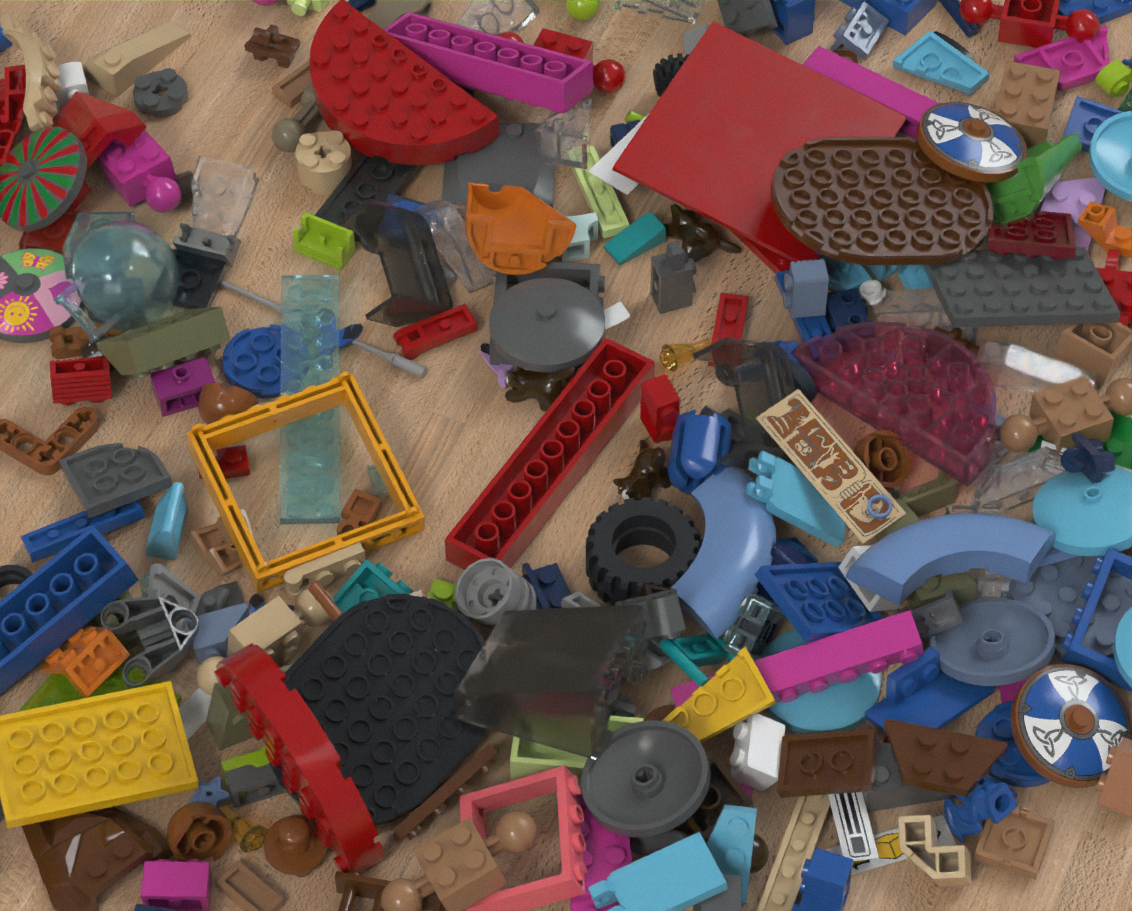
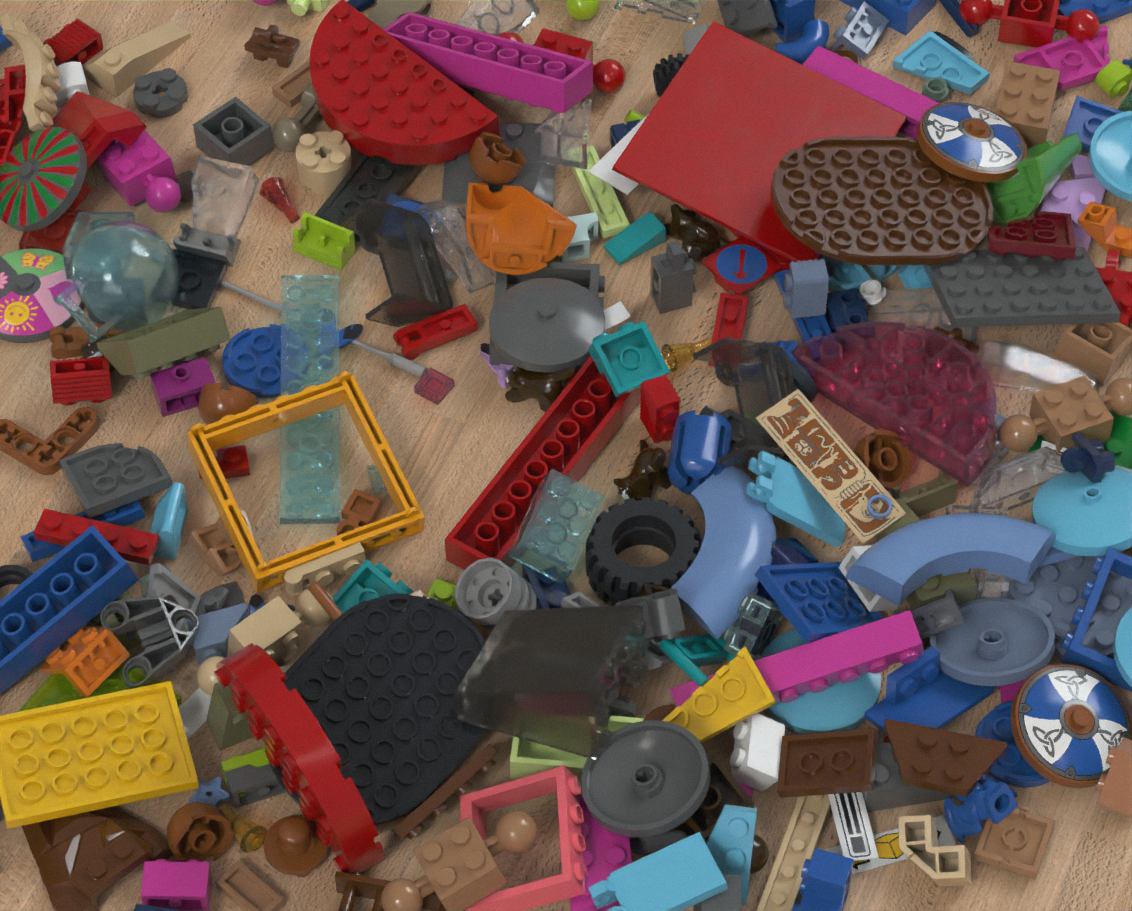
none -> red plate [33,508,160,566]
none -> red brick [43,18,103,66]
none -> dark grey brick [193,97,274,177]
none -> clear red cone [259,177,300,224]
none -> clear pink tile [414,368,455,405]
none -> dark orange cylinder [469,132,526,185]
none -> clear light blue brick [508,469,605,584]
none -> teal plate [588,321,670,398]
none -> piece [701,235,782,295]
none -> blue cylinder [775,19,829,65]
none -> sand green plate [922,77,949,102]
none -> lavender tile [1070,154,1095,180]

